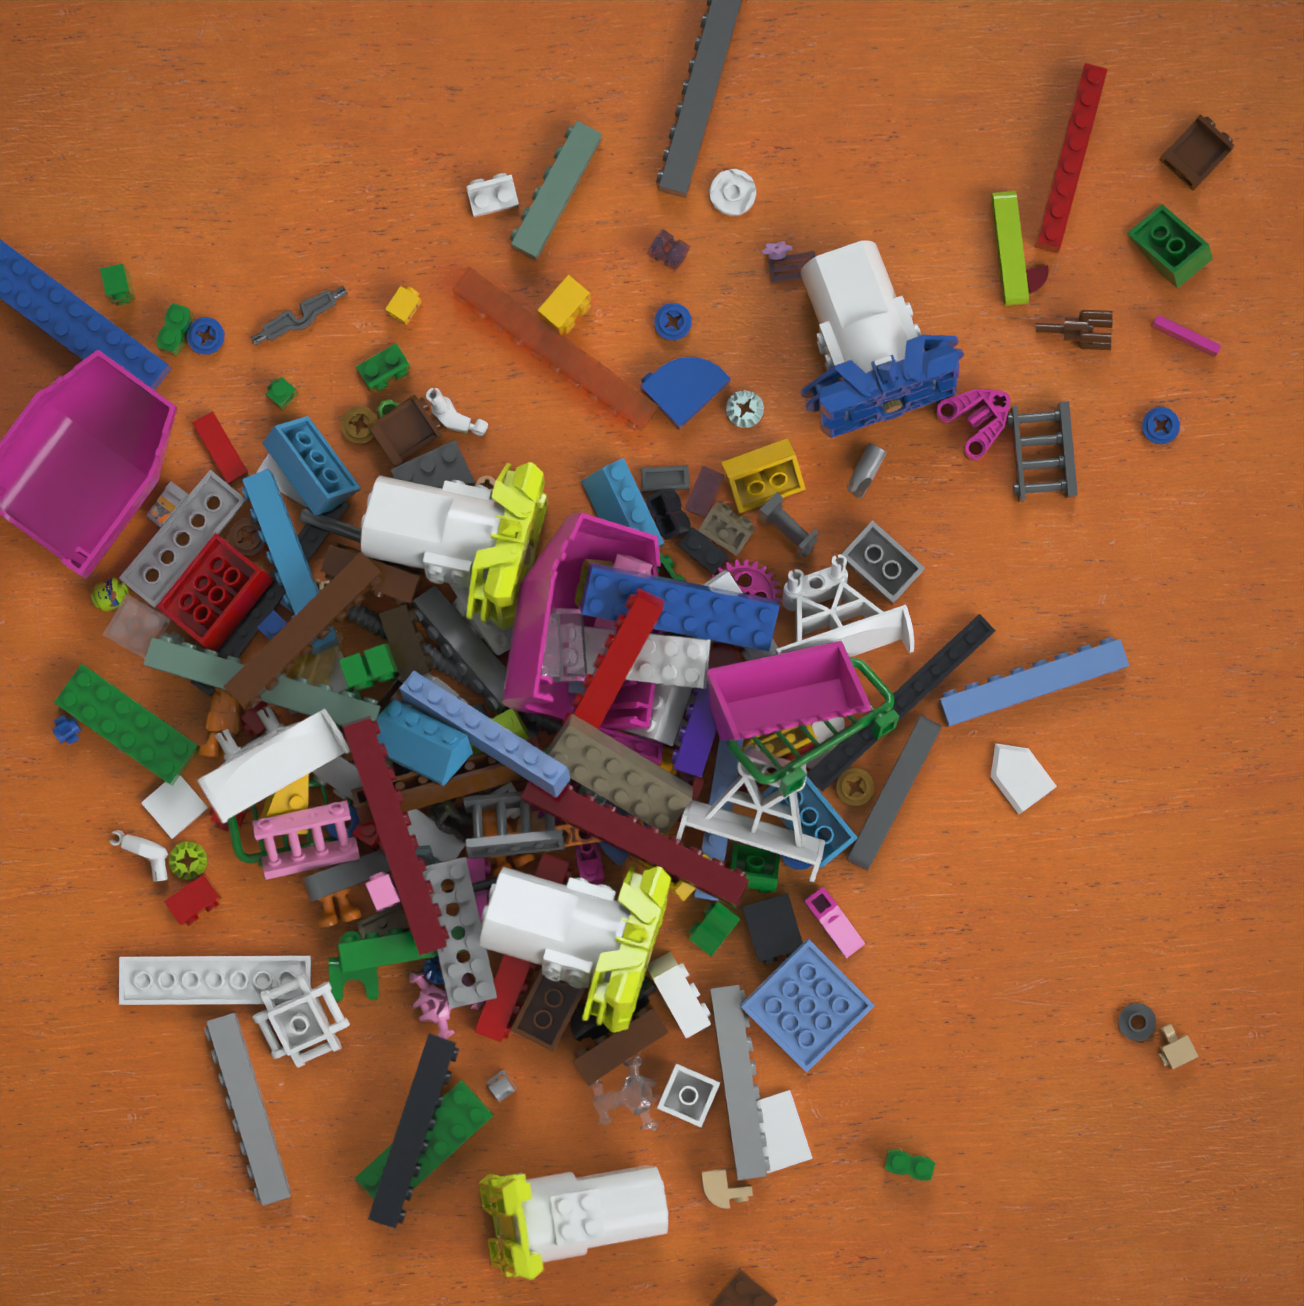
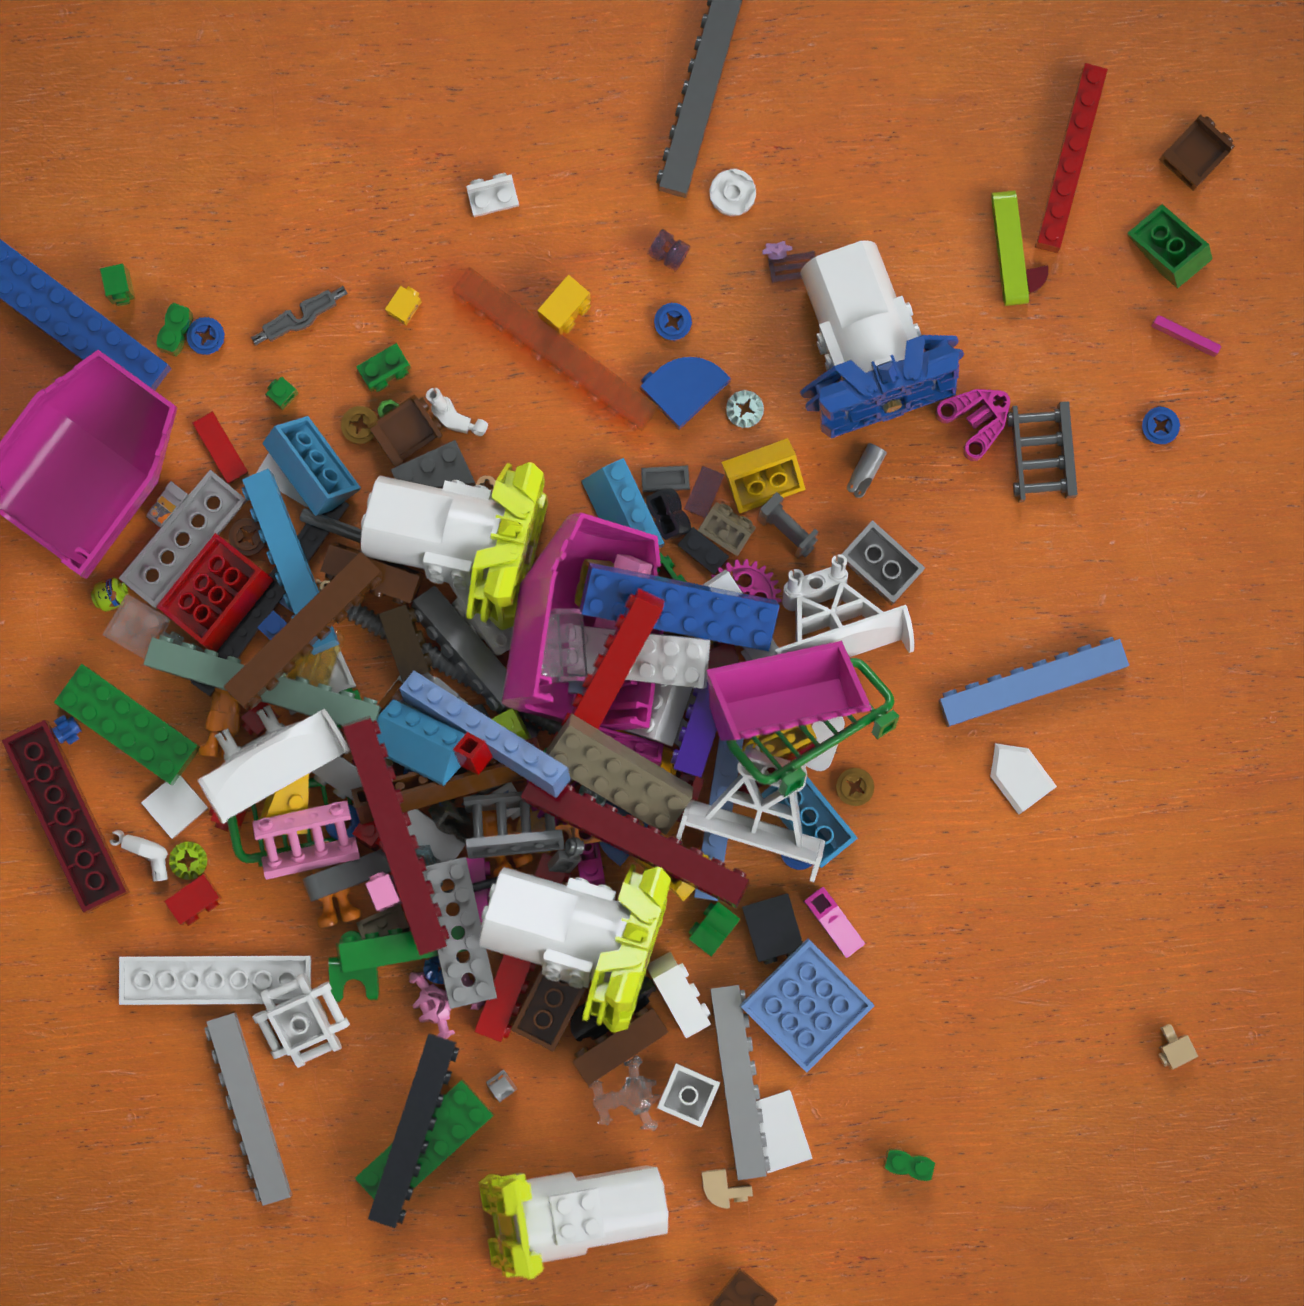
green piece [339,644,399,690] -> none
sand green brick [509,121,602,261] -> none
green brick [730,843,780,893] -> none
black plate [807,614,996,792] -> none
dark grey beam [846,715,942,871] -> none
reddish brown plant [1036,310,1113,350] -> none
dark grey piece [1118,1003,1156,1041] -> none
none -> dark red brick [1,720,130,913]
none -> red brick [453,732,493,775]
none -> dark grey plate [547,837,584,873]

